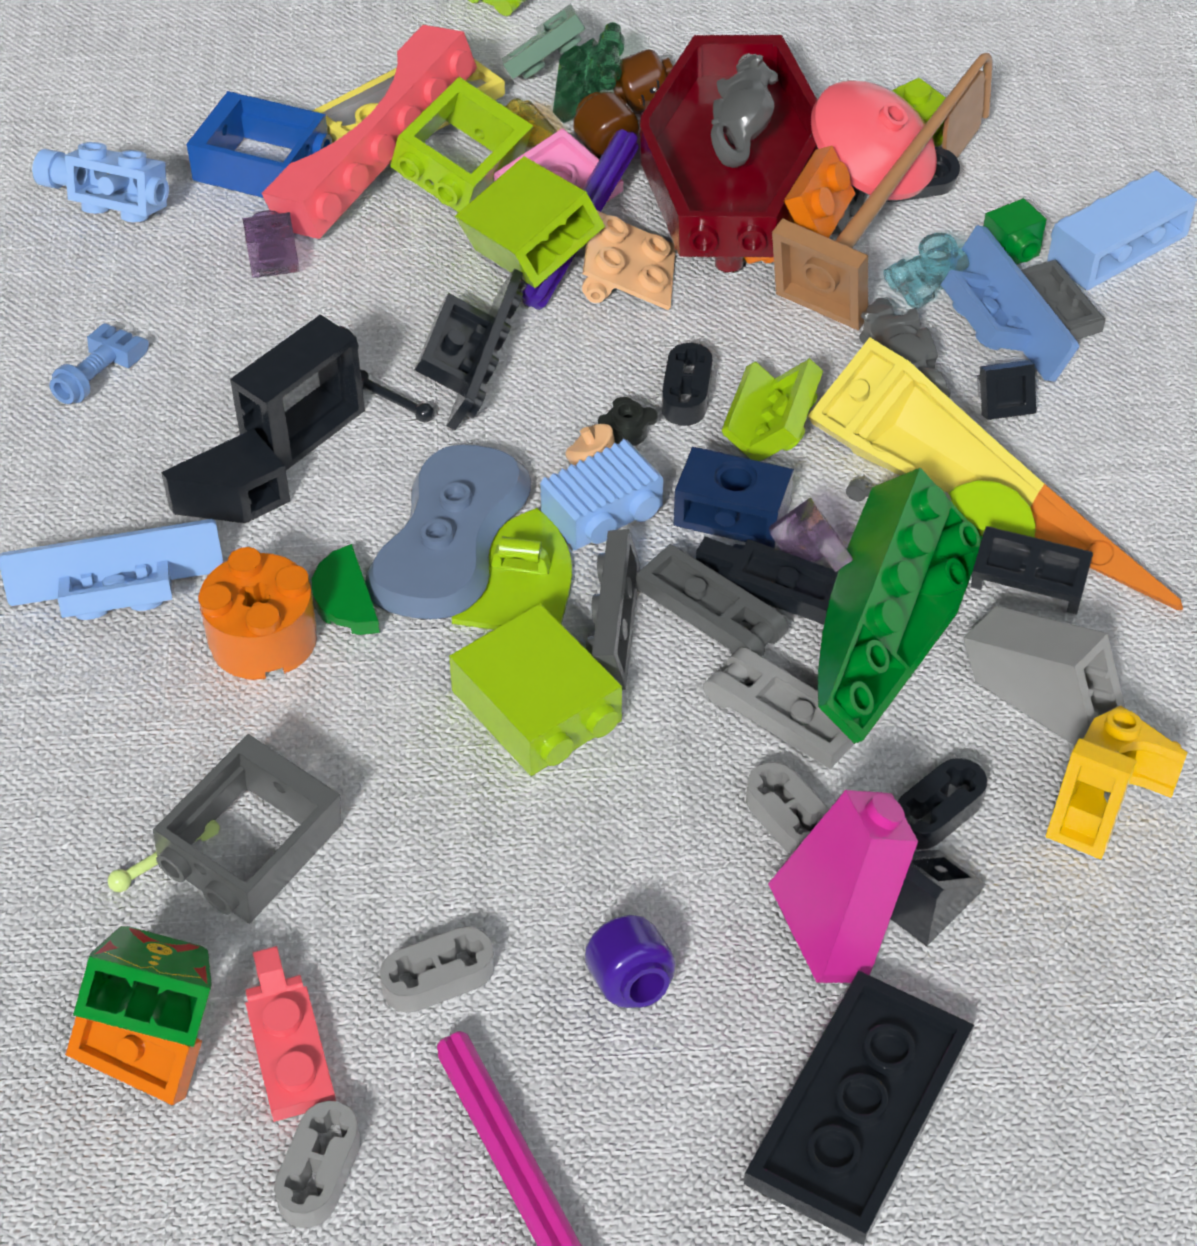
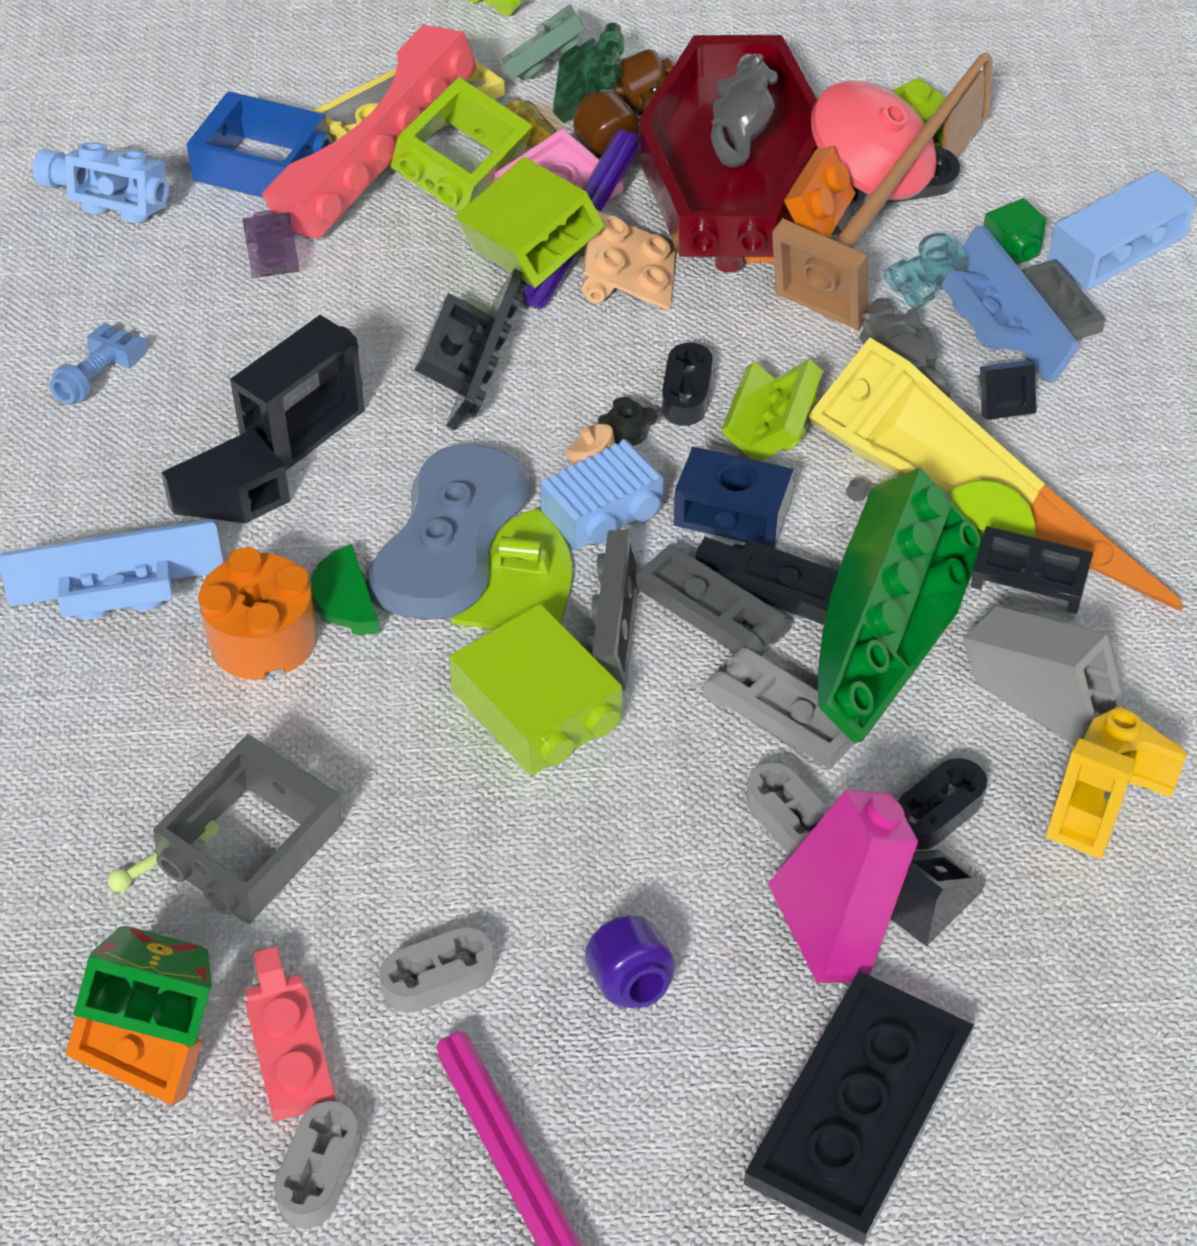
black hinge [360,369,434,423] -> none
clear purple bracket [769,497,853,572] -> none

